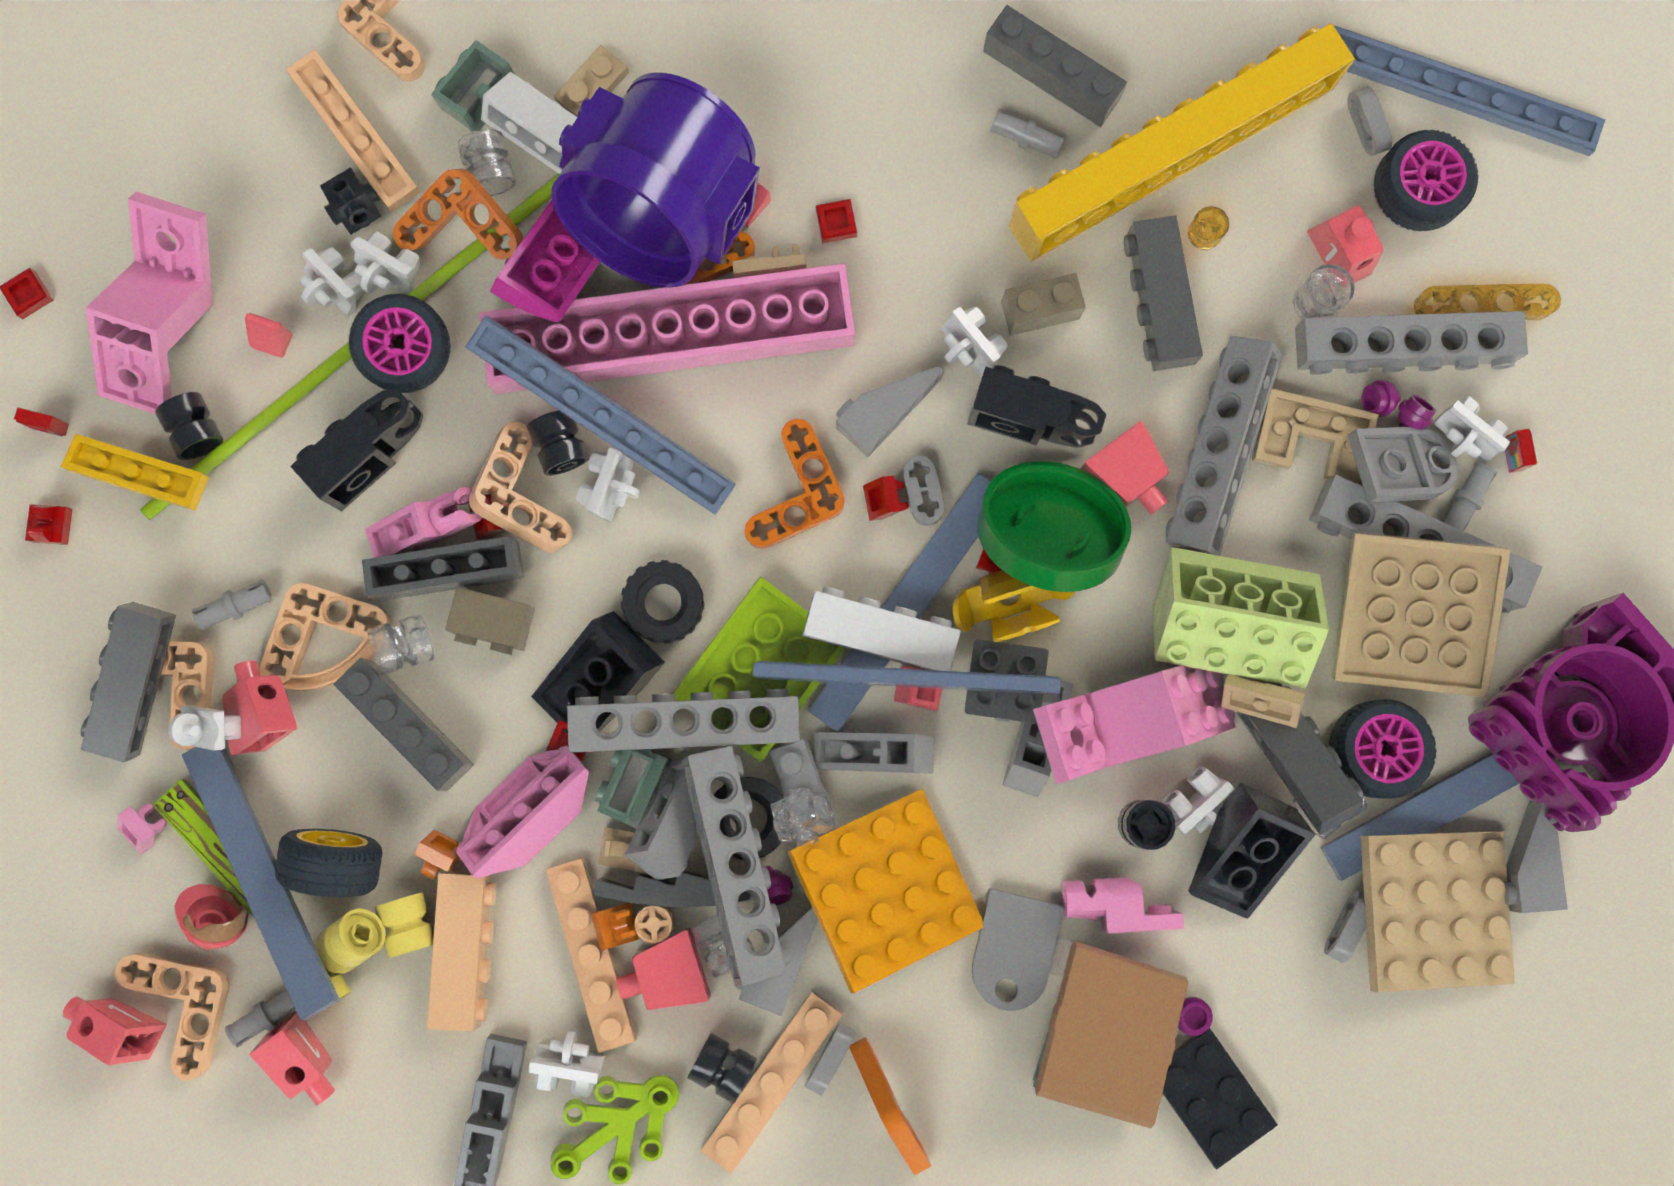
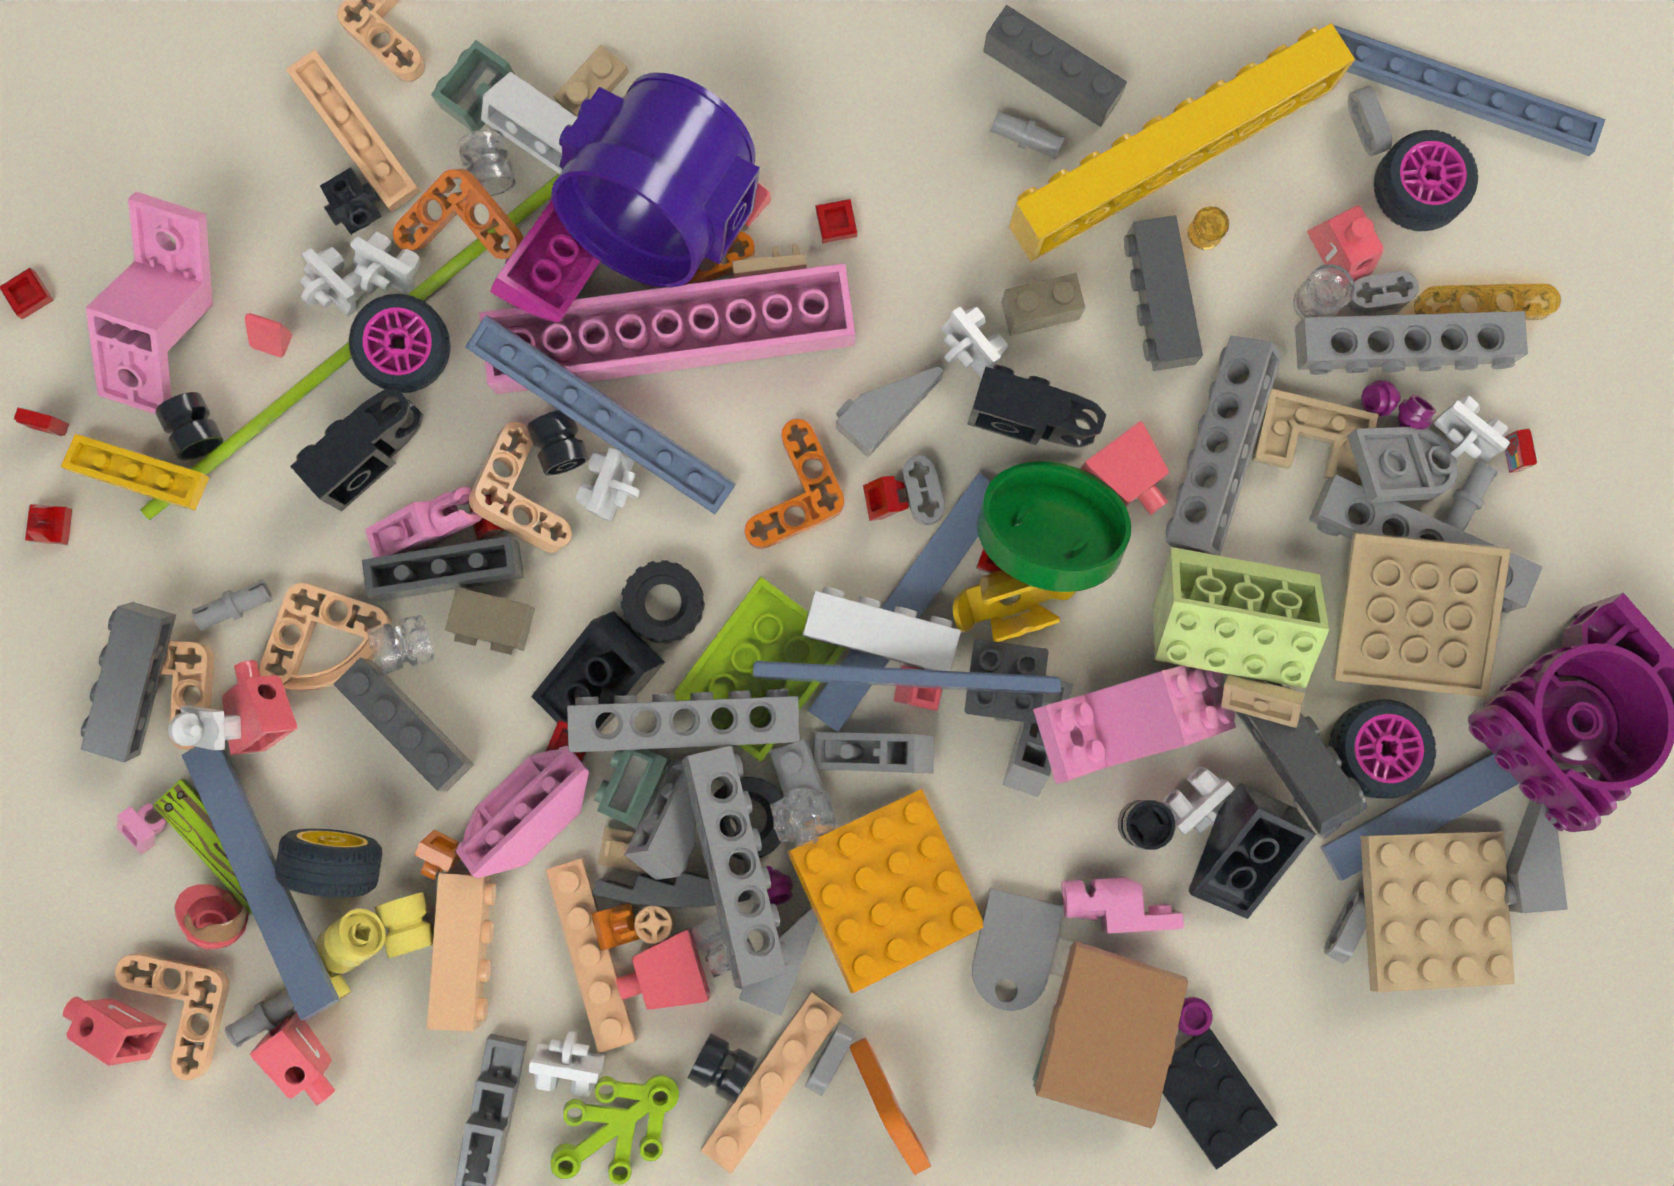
none -> light grey beam [1346,271,1419,313]

